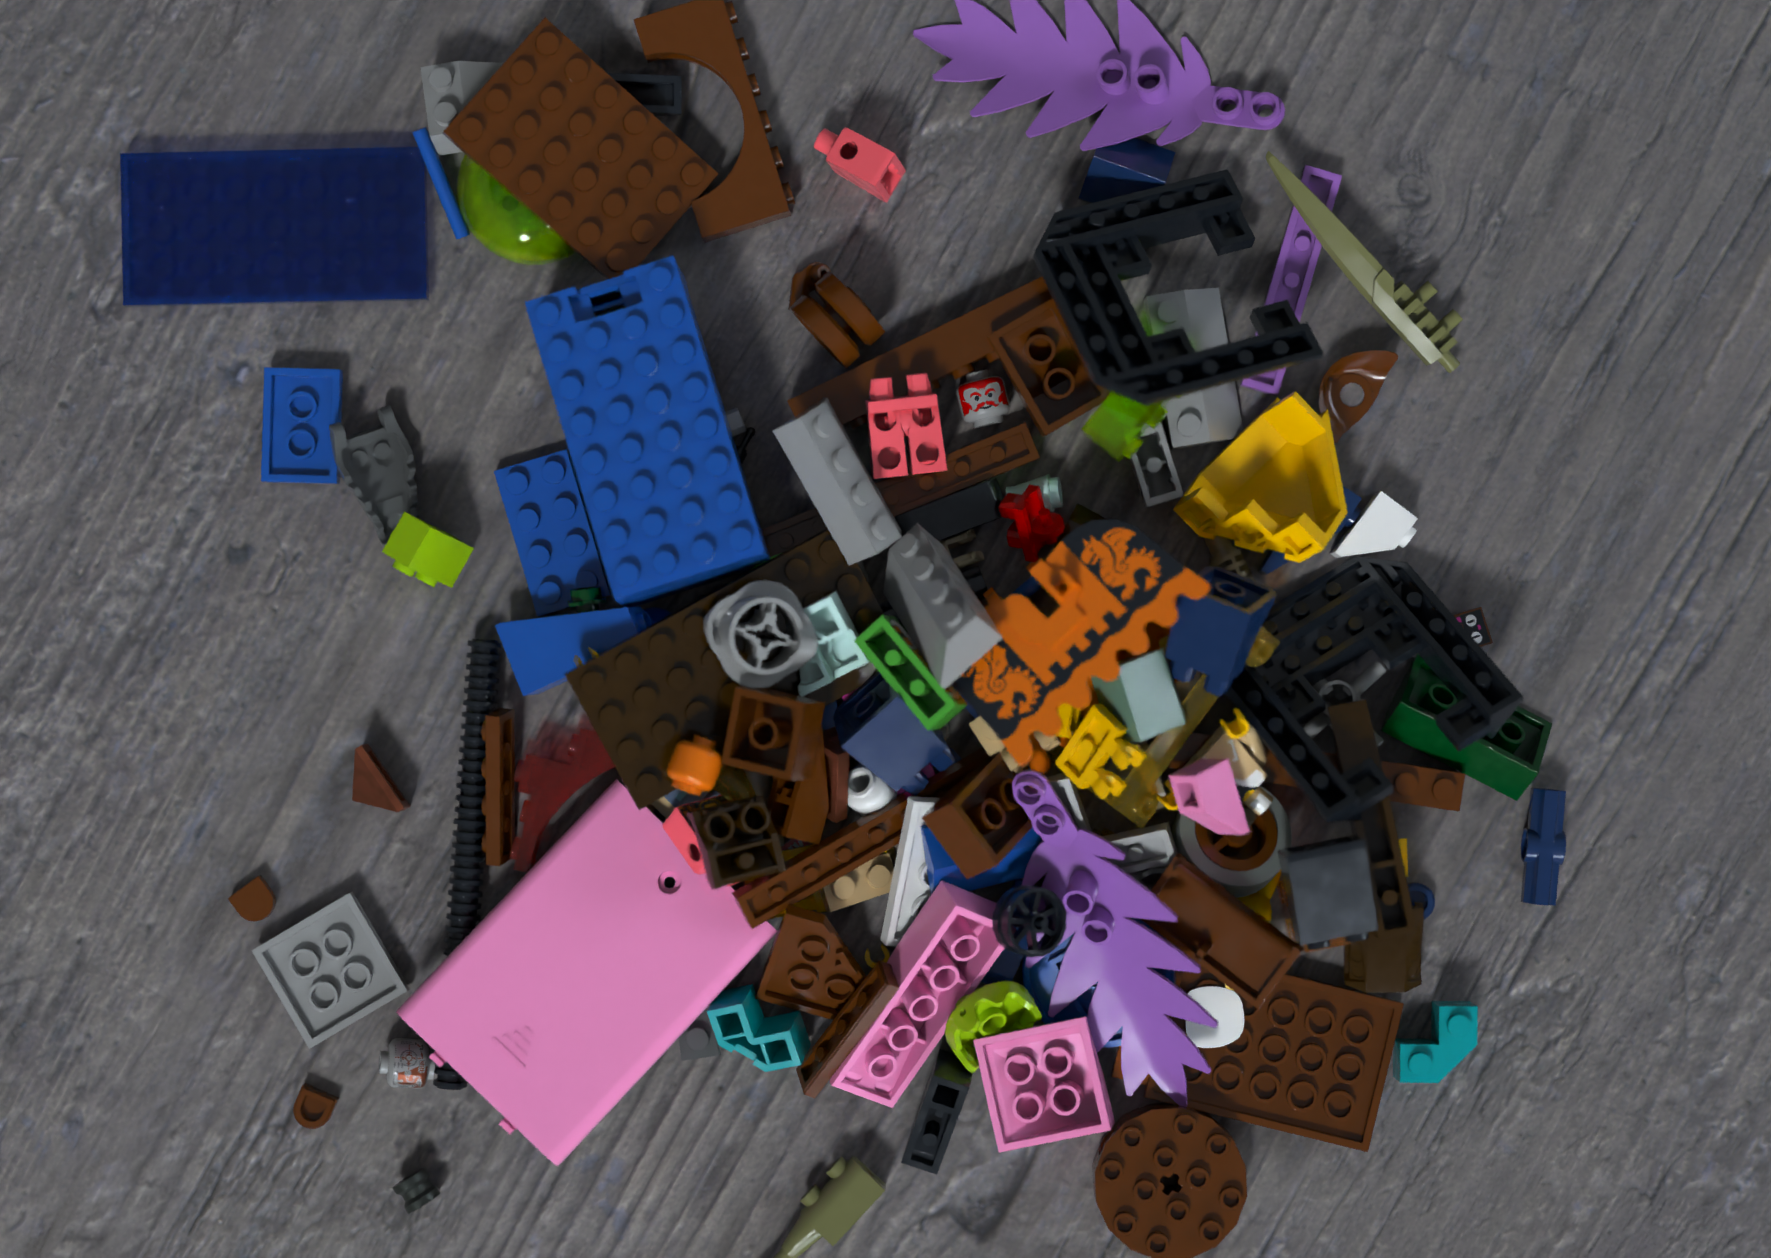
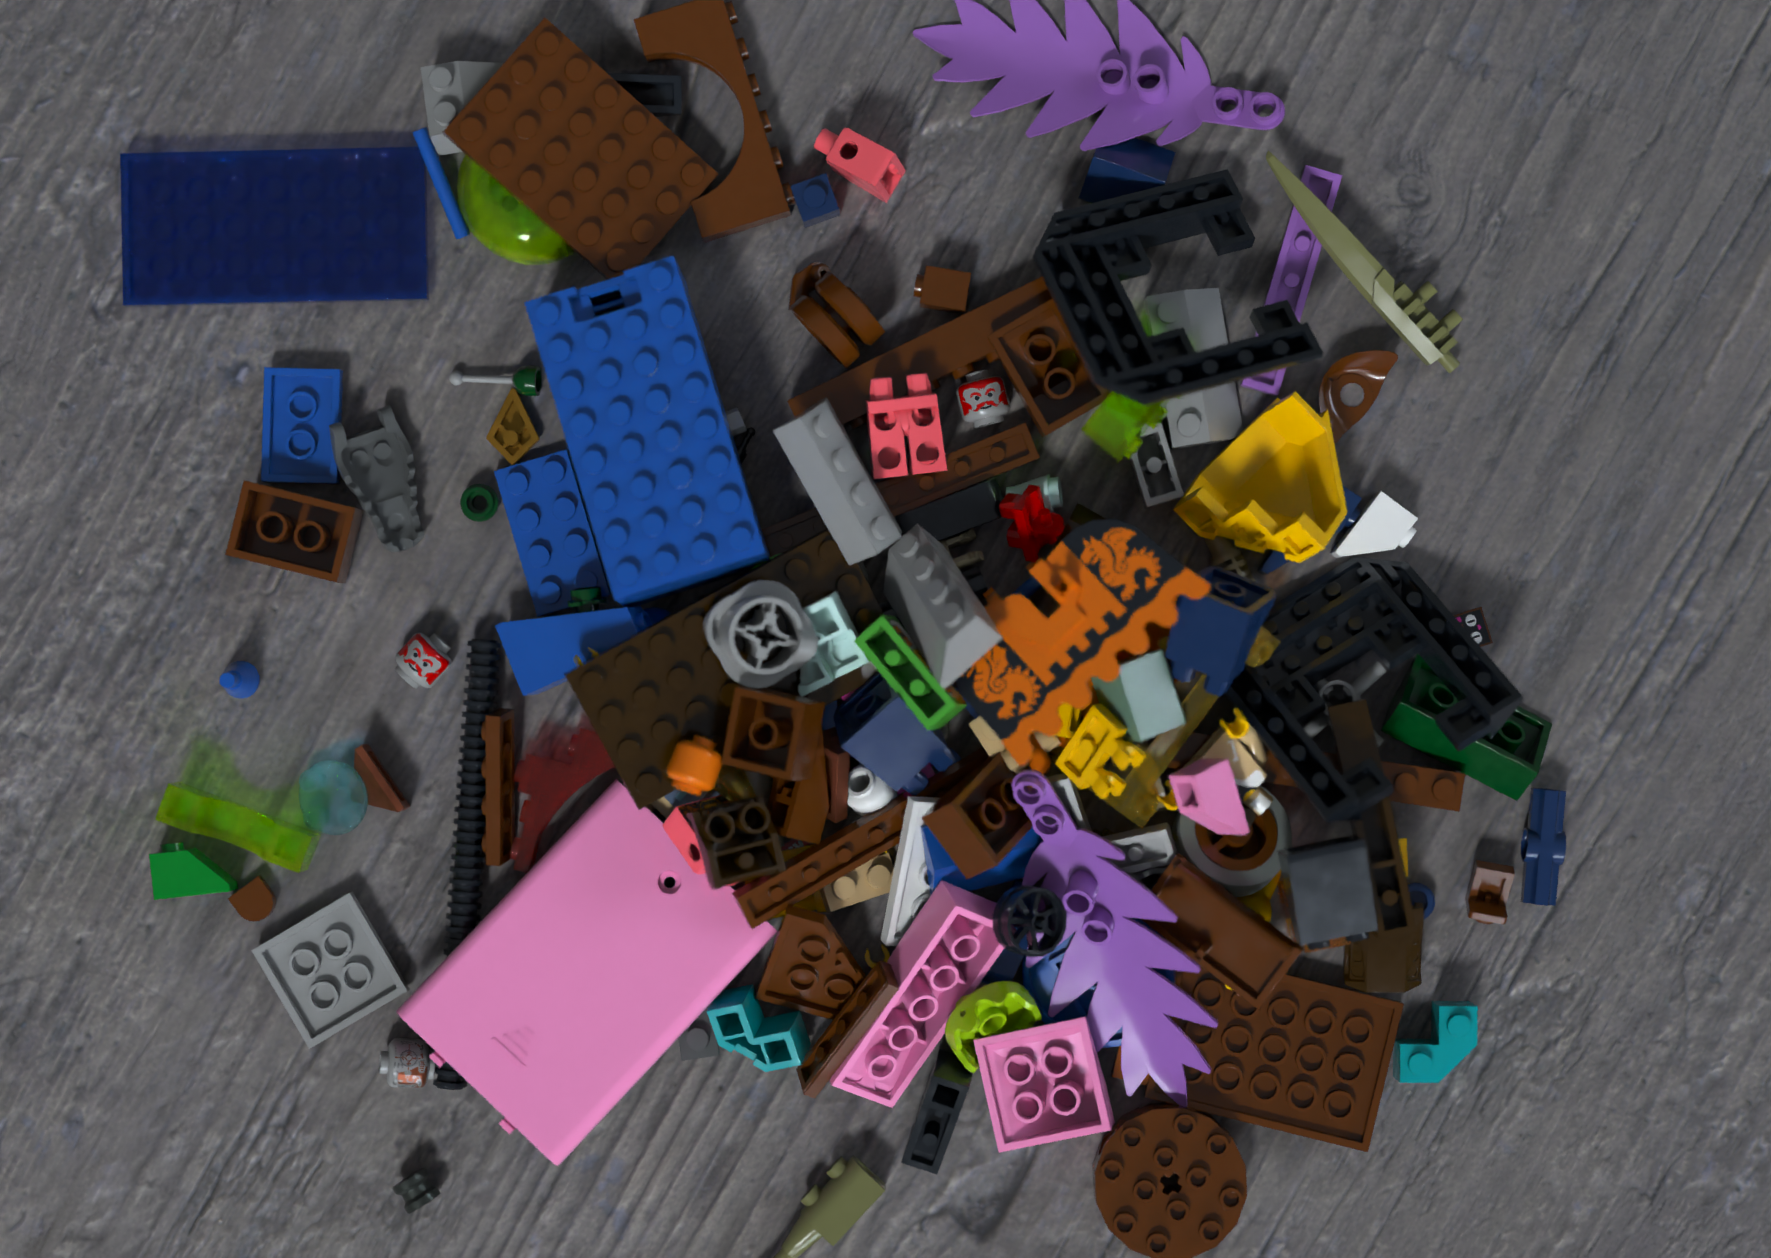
reddish brown tile [293,1083,339,1129] -> none
lime brick [382,511,474,588] -> none
white sticker [1185,986,1244,1048] -> none
none -> green slope [149,842,238,900]
none -> clear neon green arch [155,782,321,873]
none -> blue cone [219,661,260,699]
none -> reddish brown brick [225,480,364,584]
none -> clear light blue dish [299,760,368,835]
none -> light grey head [395,632,452,689]
none -> hinge [449,365,542,396]
none -> dark green plate [460,484,499,522]
none -> pearl gold piece [486,388,540,465]
none -> dark blue brick [790,173,840,228]
none -> reddish brown brick [913,265,971,315]
none -> reddish brown bracket [1465,860,1515,924]

